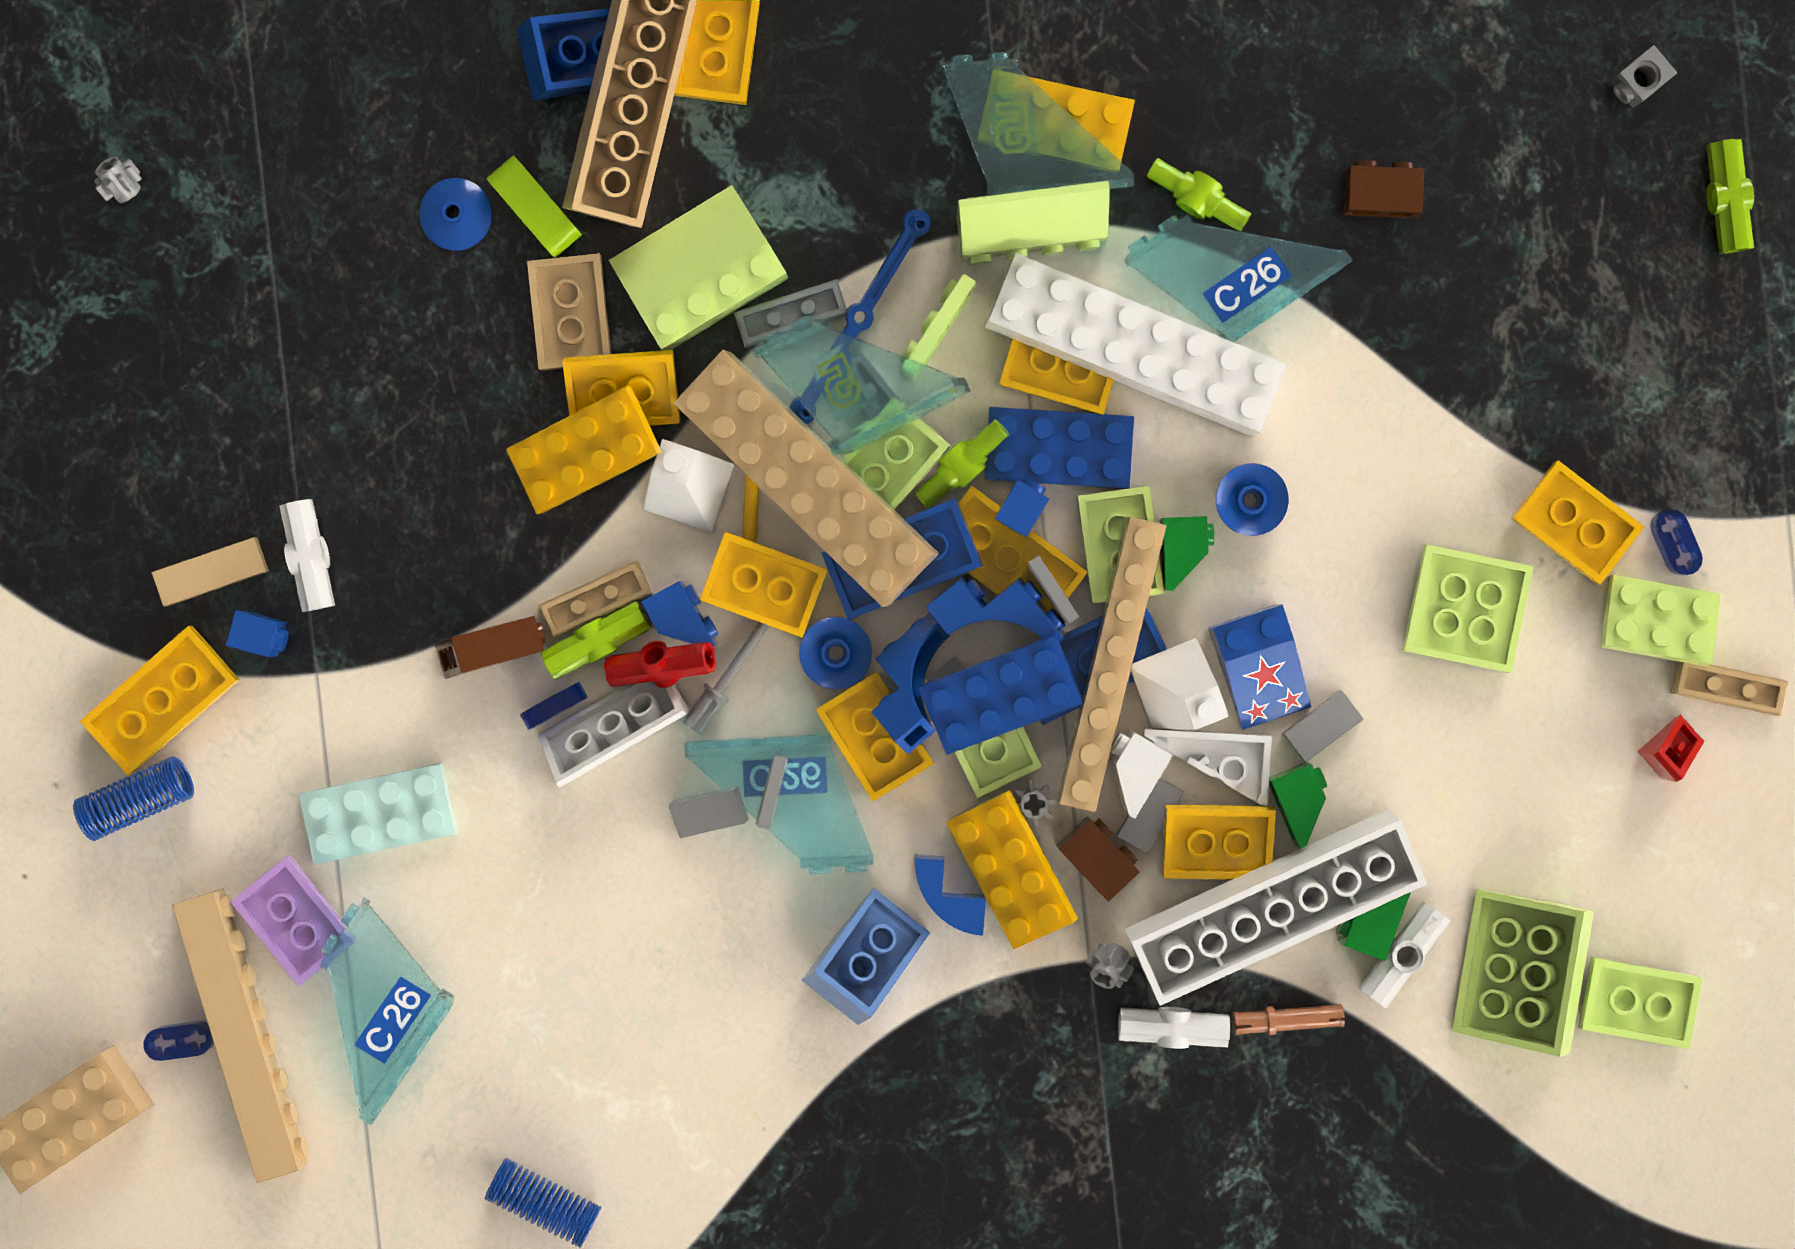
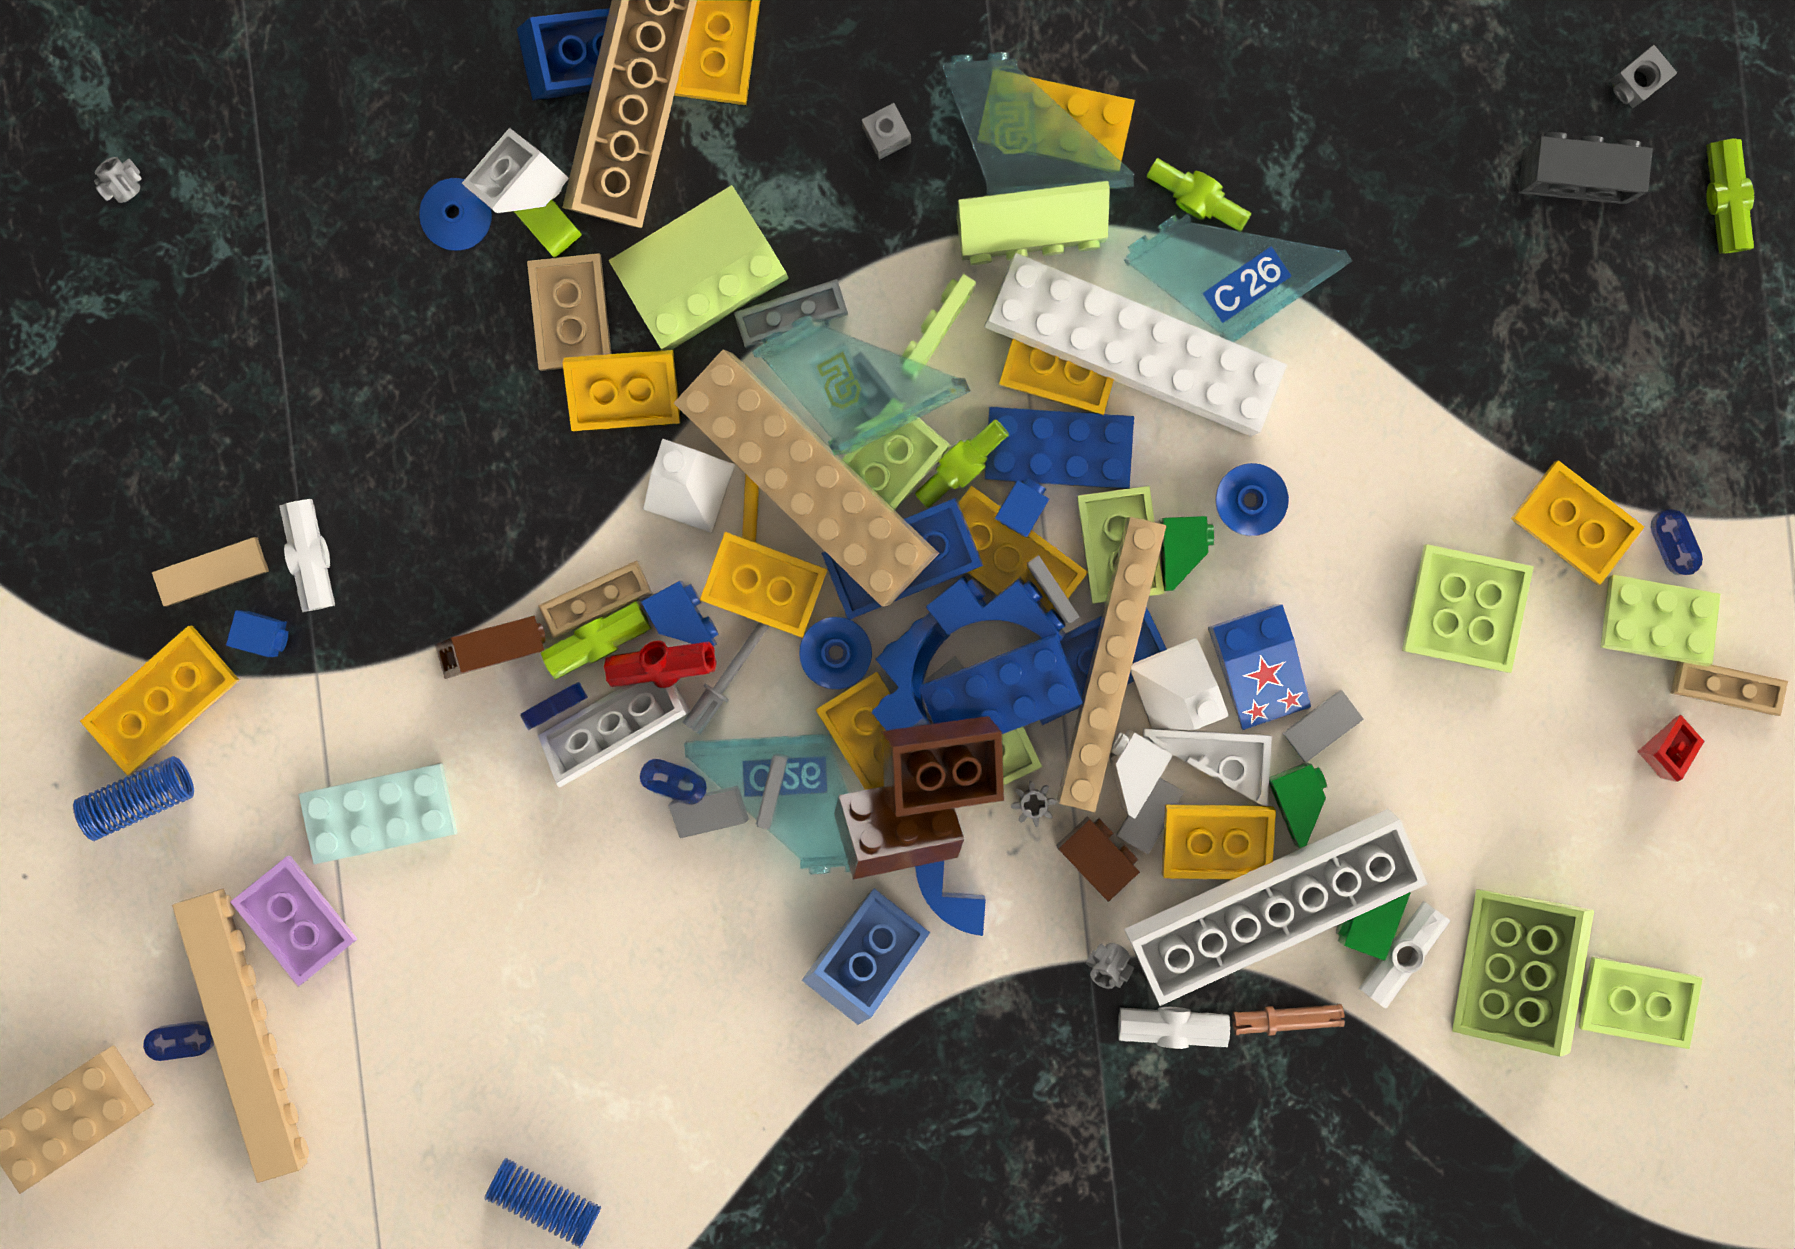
clear light blue piece [320,897,454,1125] -> none
yellow plate [506,386,662,514] -> none
blue piece [789,209,930,424] -> none
yellow plate [946,790,1078,950] -> none
reddish brown brick [1343,160,1424,218] -> none
none -> white slope [462,128,569,213]
none -> clear blue beam [640,759,707,805]
none -> reddish brown brick [834,786,964,879]
none -> light grey brick [861,103,911,160]
none -> reddish brown brick [881,716,1004,817]
none -> dark grey brick [1518,132,1653,204]

